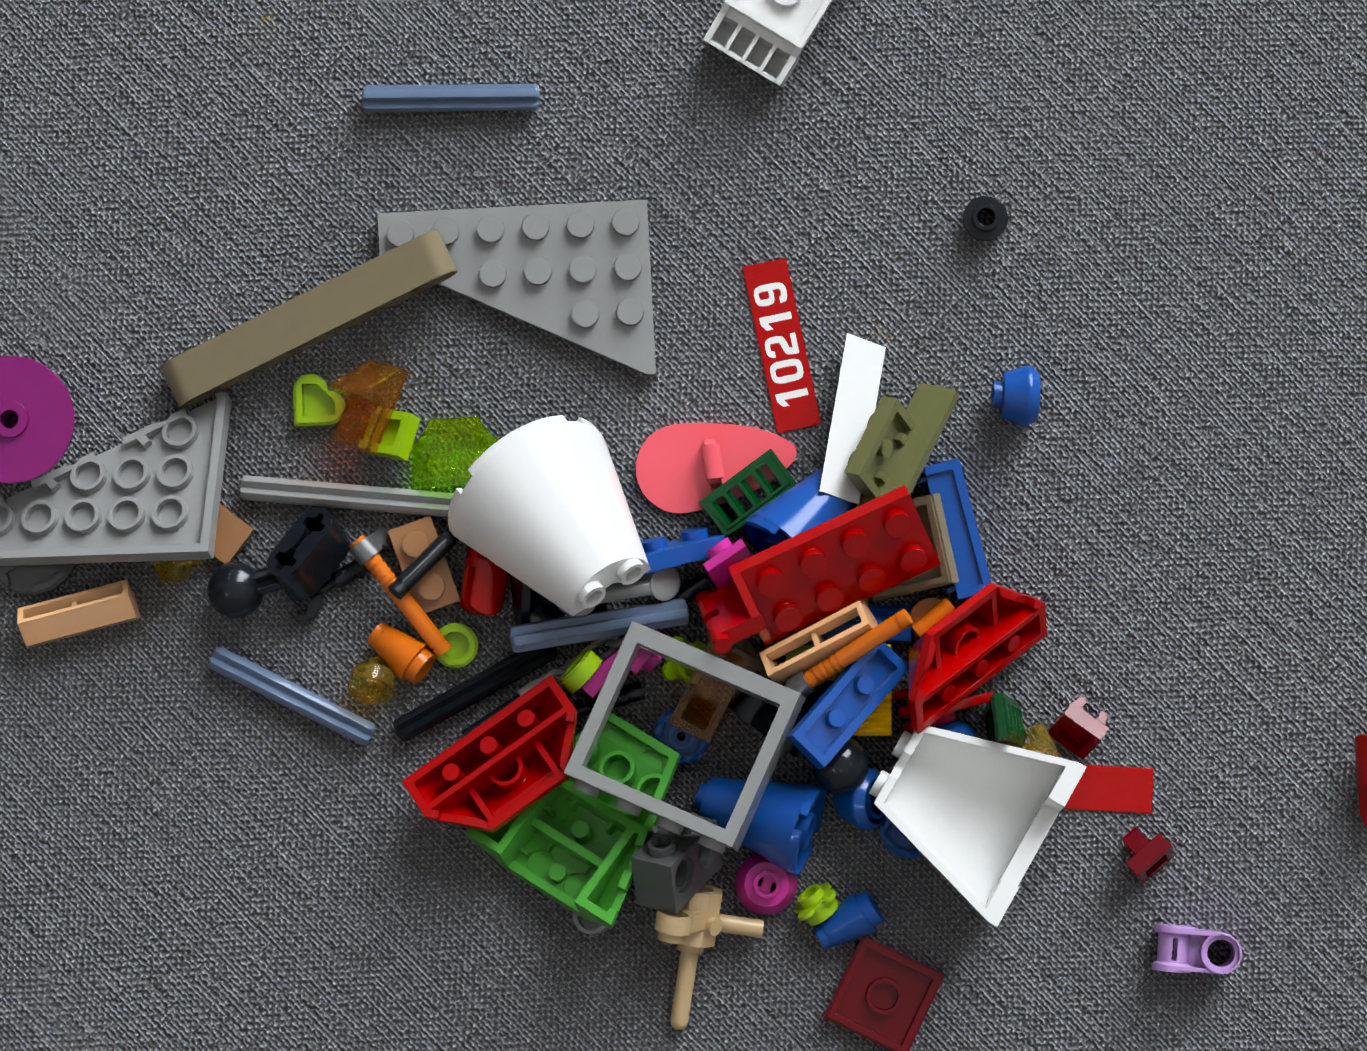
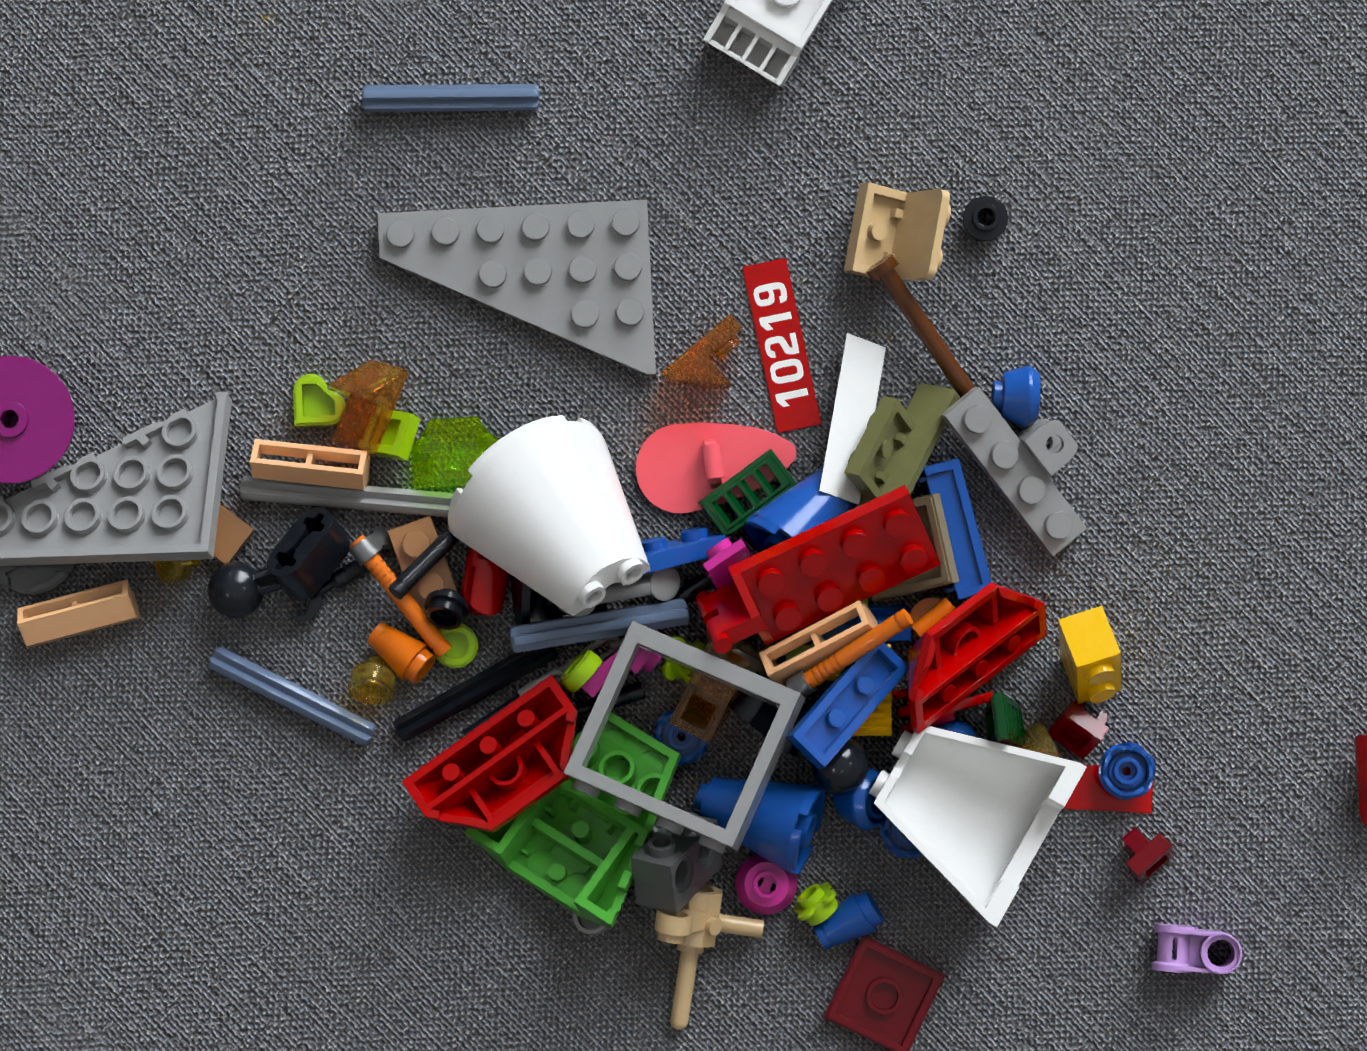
dark tan beam [160,230,458,408] -> none
none -> light nougat piece [250,439,370,490]
none -> black plate [424,589,470,630]
none -> clear orange slope [661,314,742,390]
none -> tan bracket [844,182,951,282]
none -> reddish brown bar [866,254,974,398]
none -> light grey plate [940,387,1087,557]
none -> yellow brick [1058,606,1122,704]
none -> blue plate [1098,742,1156,800]

